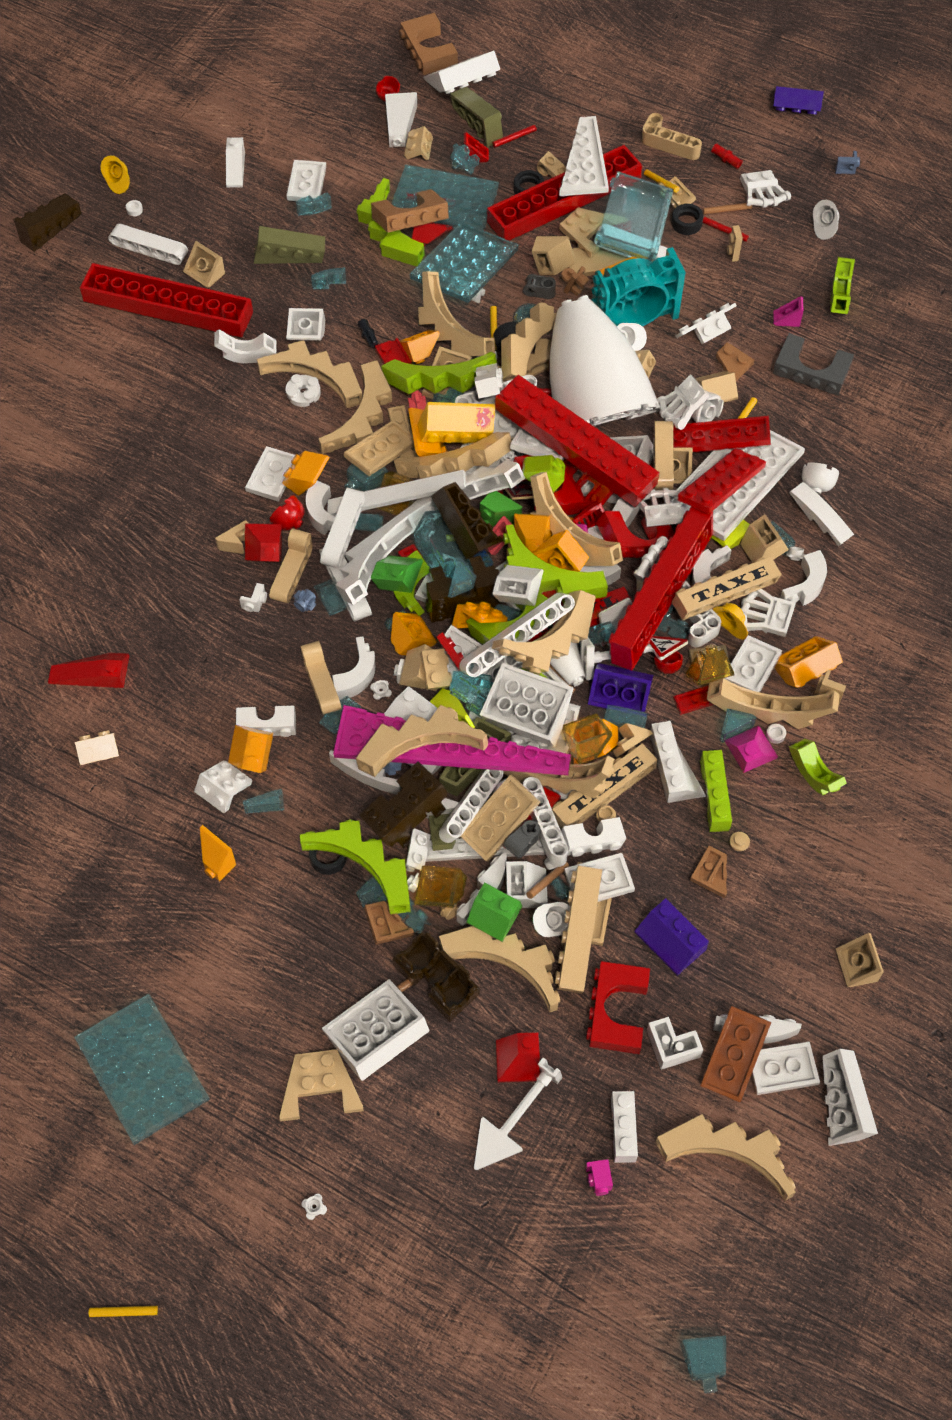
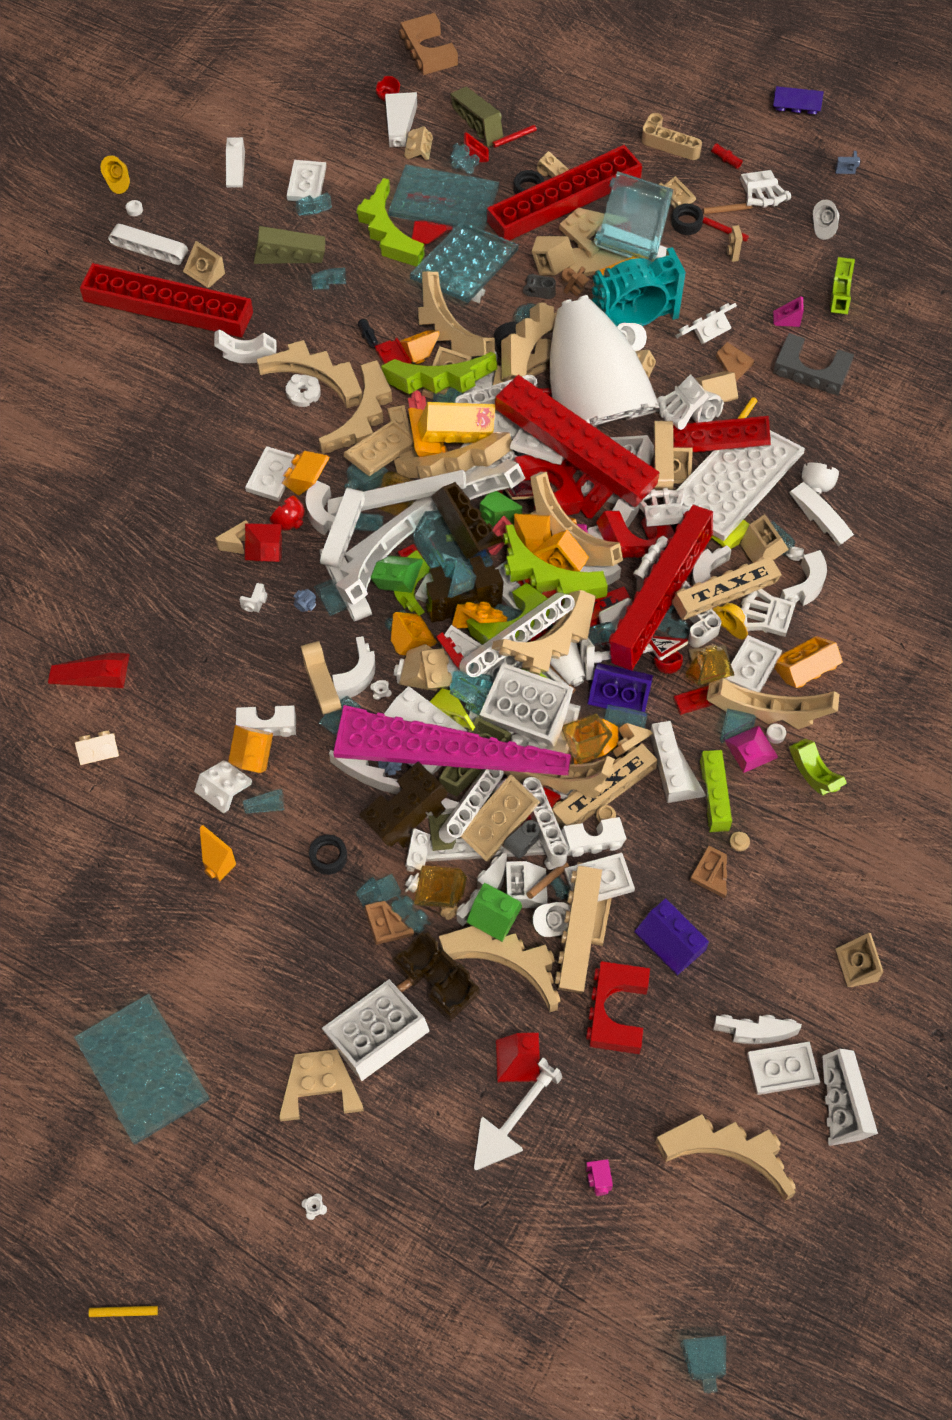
dark brown wedge [13,193,82,252] -> none
tan beam [269,528,313,603] -> none
white slope [286,308,325,340] -> none
lime arch [300,820,411,914] -> none
tan arch [356,705,488,777] -> none
medium nougat arch [371,189,449,232] -> none
white slope [424,51,500,94] -> none
white arch [475,363,503,398] -> none
yellow bar [490,306,497,350] -> none
white slope [493,565,544,606] -> none
lime slope [522,455,566,493] -> none
white wing [559,116,609,196] -> none
red slope [572,502,604,530] -> none
white arch [611,1091,638,1163] -> none
yellow bar [644,169,679,193] -> none
white brick [647,1017,703,1070] -> none
red plate [677,448,766,514] -> none
dark orange plate [700,1006,772,1103] -> none
tan bracket [814,669,846,707] -> none

